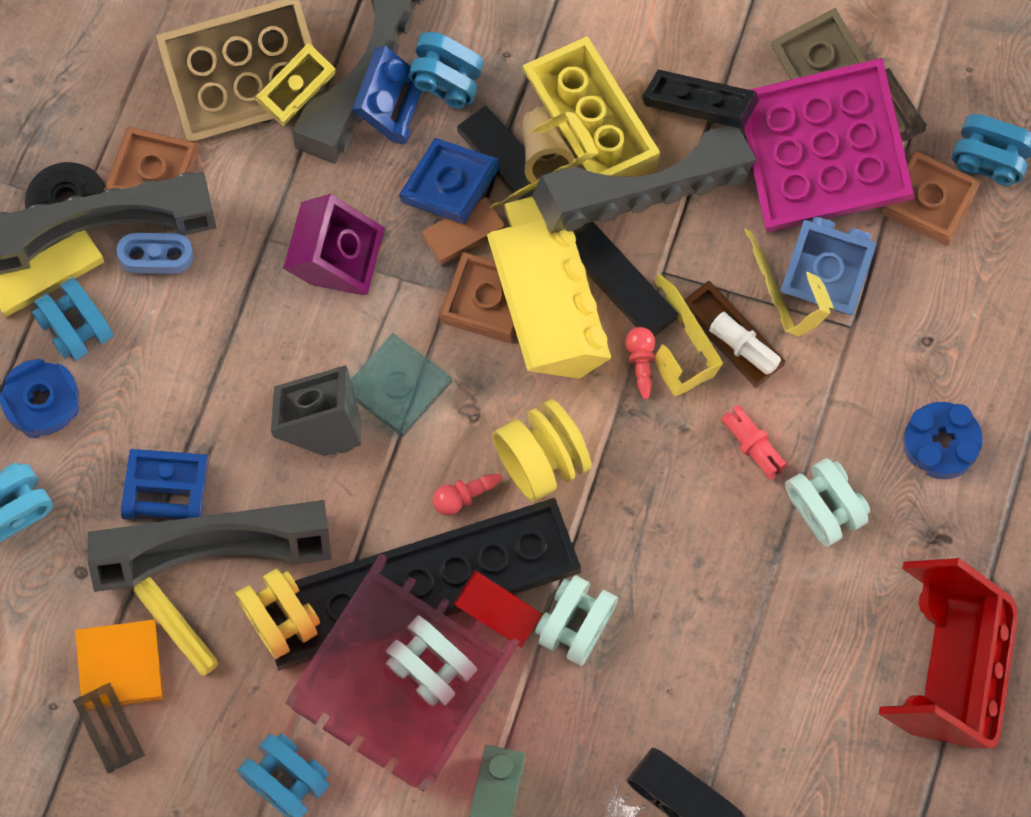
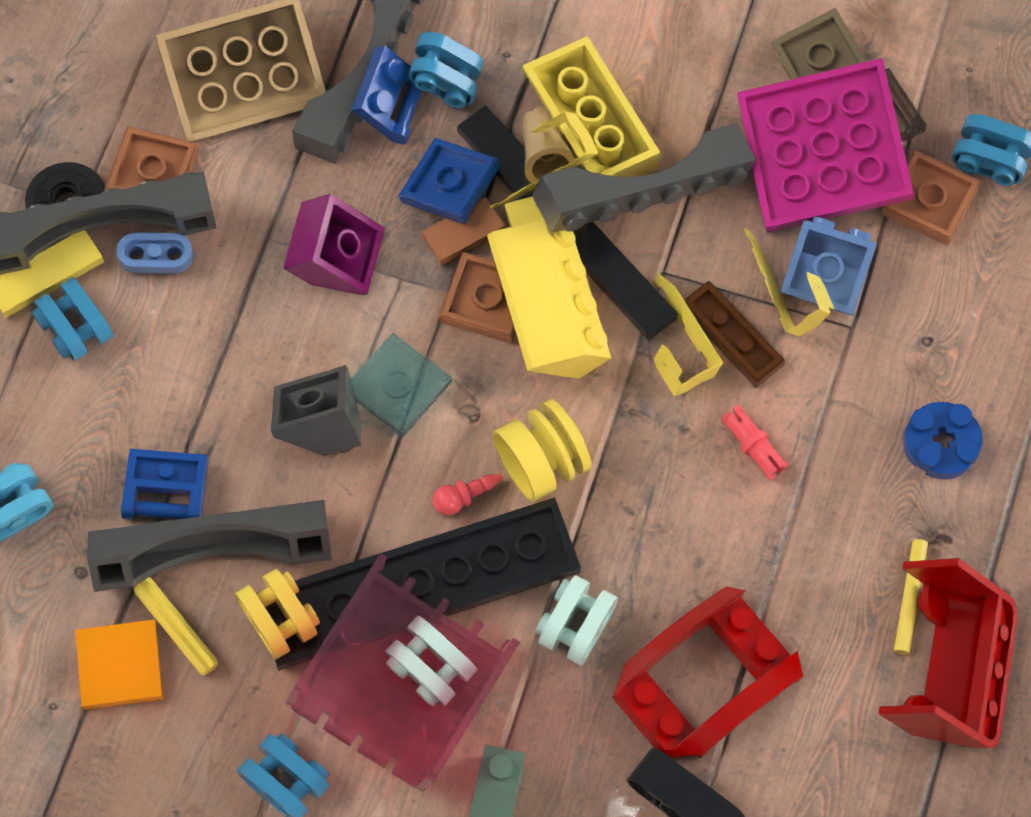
blue plate [0,359,79,438] -> none
clear smoke tile [73,682,146,774] -> none
light yellow brick [256,43,335,127] -> none
red tile [453,570,543,648] -> none
coral bar [625,327,656,399] -> none
black plate [642,69,759,129] -> none
white axle [709,312,781,374] -> none
light aqua brick [785,458,870,547] -> none
none -> red wedge [613,586,803,759]
none -> light yellow bar [894,539,928,655]

